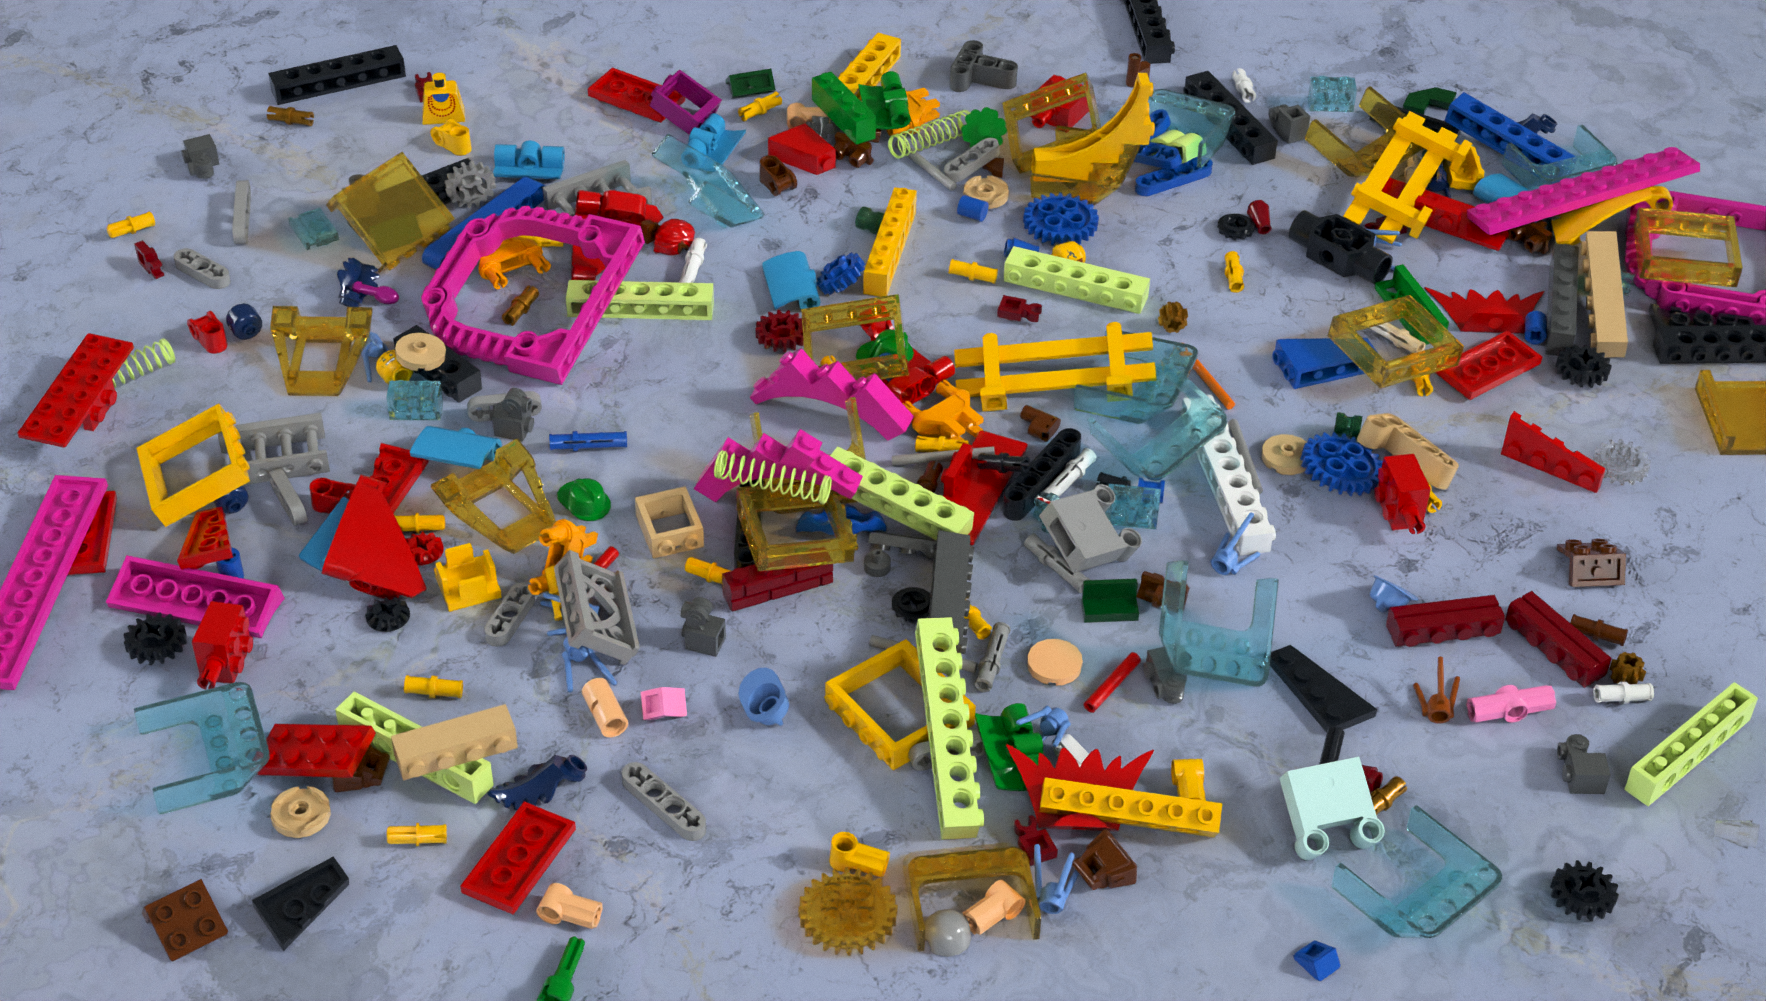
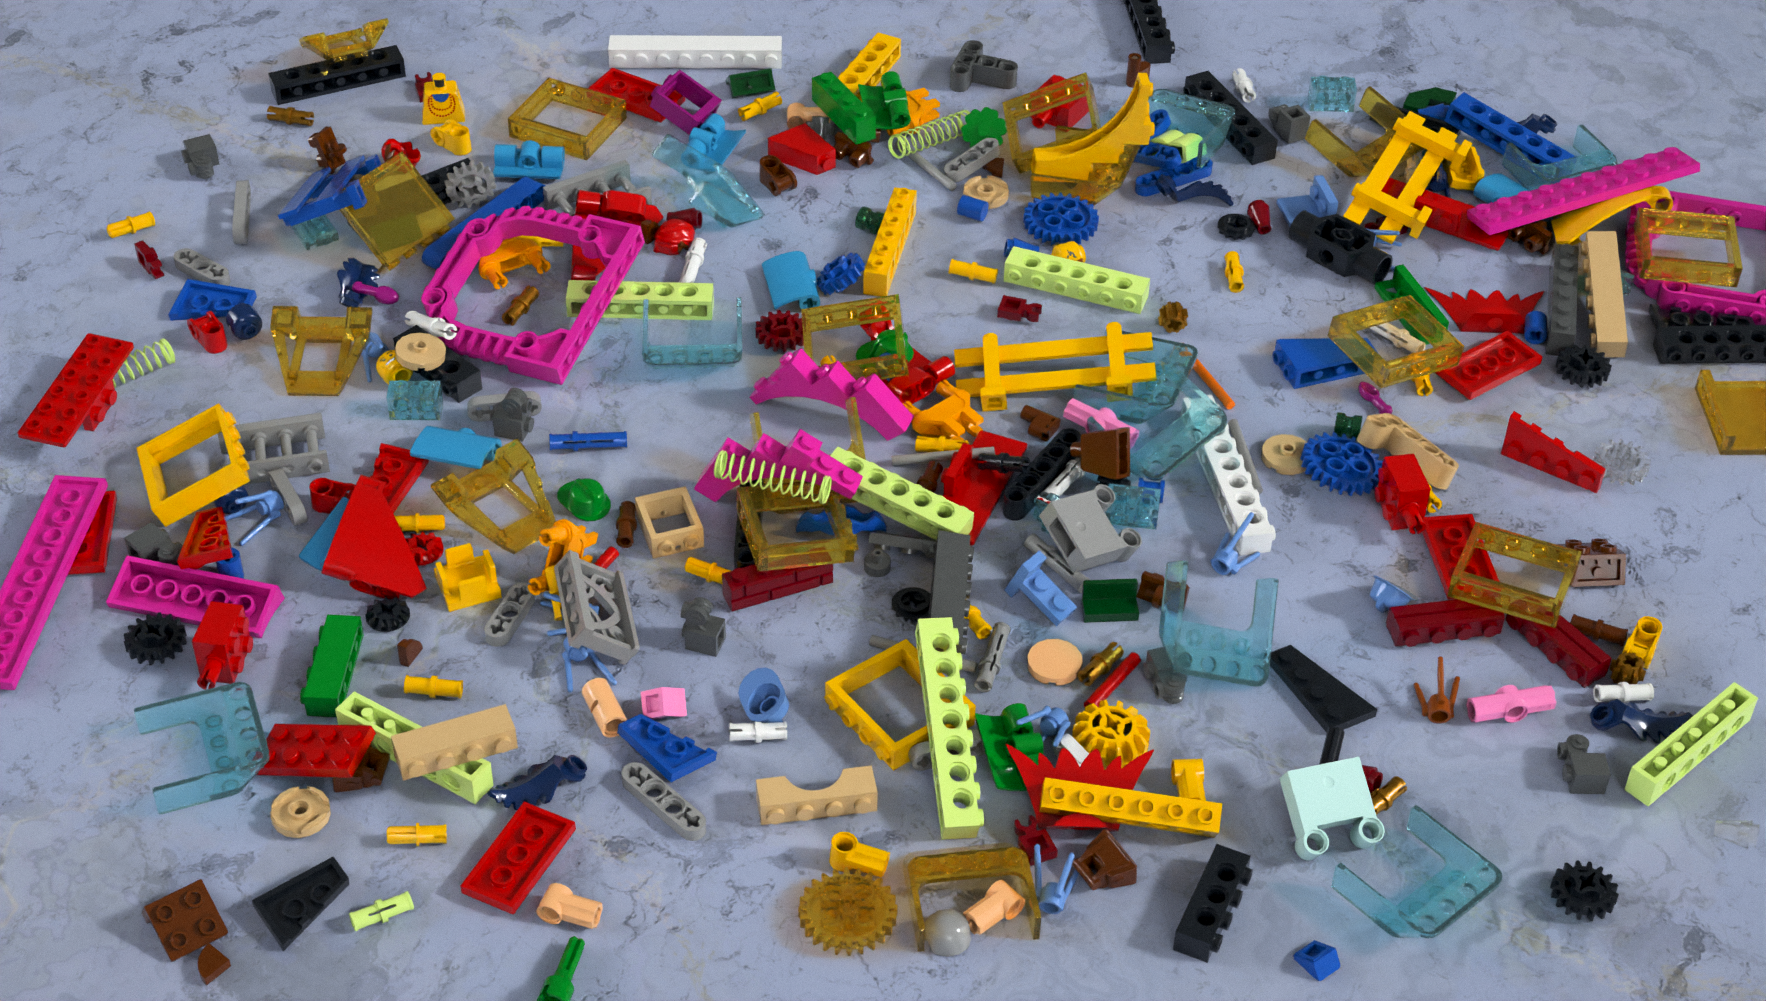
none -> dark grey brick [124,522,183,566]
none -> blue wing [168,279,257,321]
none -> reddish brown tile [198,943,231,986]
none -> medium blue plant [225,490,284,546]
none -> blue fence [278,154,386,226]
none -> clear yellow windscreen [299,18,389,63]
none -> green brick [300,614,364,718]
none -> reddish brown hips [308,126,347,174]
none -> yellowish green pin [349,891,414,931]
none -> red hair [381,138,421,174]
none -> reddish brown tile [397,639,423,667]
none -> white pin [405,311,457,340]
none -> clear yellow window [508,77,627,160]
none -> white brick [608,35,782,69]
none -> reddish brown pin [616,501,637,548]
none -> blue wing [617,714,717,782]
none -> clear light blue windscreen [642,297,743,369]
none -> dark red cone [666,208,703,230]
none -> white pin [729,721,787,743]
none -> tan arch [756,765,878,825]
none -> medium blue bracket [1004,550,1077,627]
none -> bright pink piece [1063,398,1140,449]
none -> reddish brown torso [1070,427,1130,480]
none -> yellow gear [1072,700,1150,770]
none -> pearl gold pin [1077,642,1124,686]
none -> dark blue plant [1155,174,1234,207]
none -> black brick [1173,844,1253,963]
none -> medium blue bracket [1277,175,1338,227]
none -> magenta piece [1358,382,1393,414]
none -> blue cone [1418,103,1449,121]
none -> red plate [1421,514,1502,600]
none -> clear yellow window [1448,522,1582,628]
none -> dark blue plant [1590,699,1693,743]
none -> yellow piece [1622,616,1663,669]

